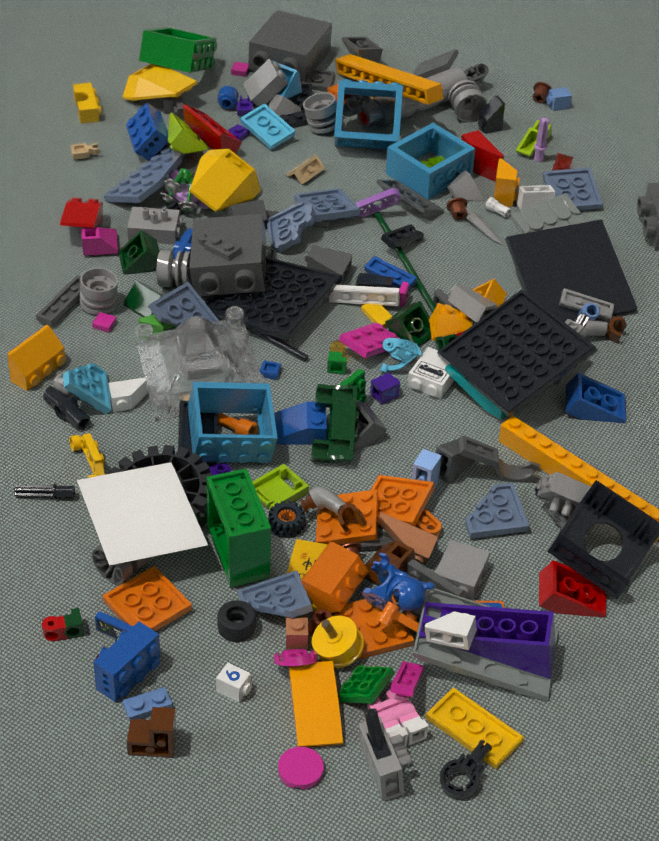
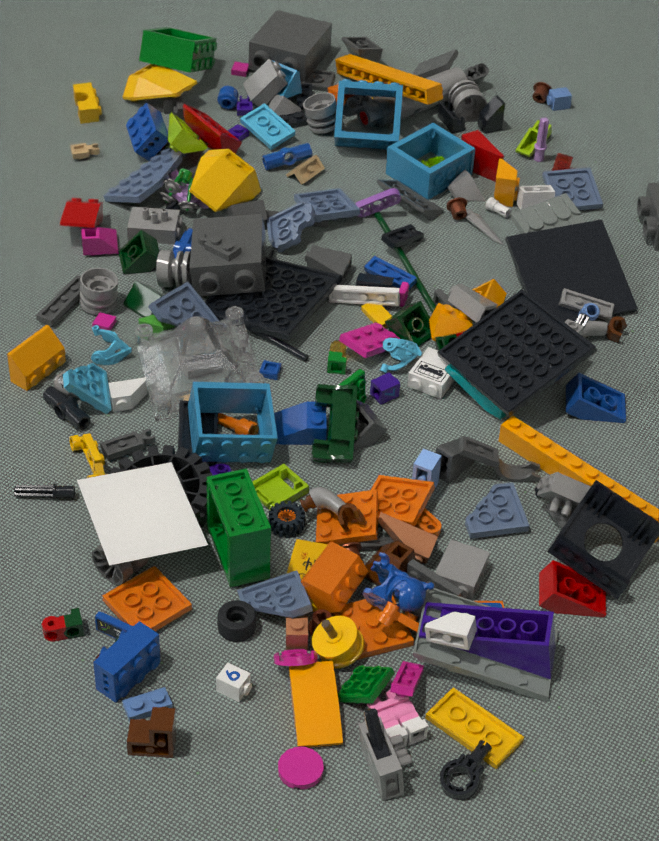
none -> medium azure helmet [91,325,132,365]
none -> dark grey plate [100,429,156,461]
none -> blue piece [262,143,313,170]
none -> black hinge [438,101,466,133]

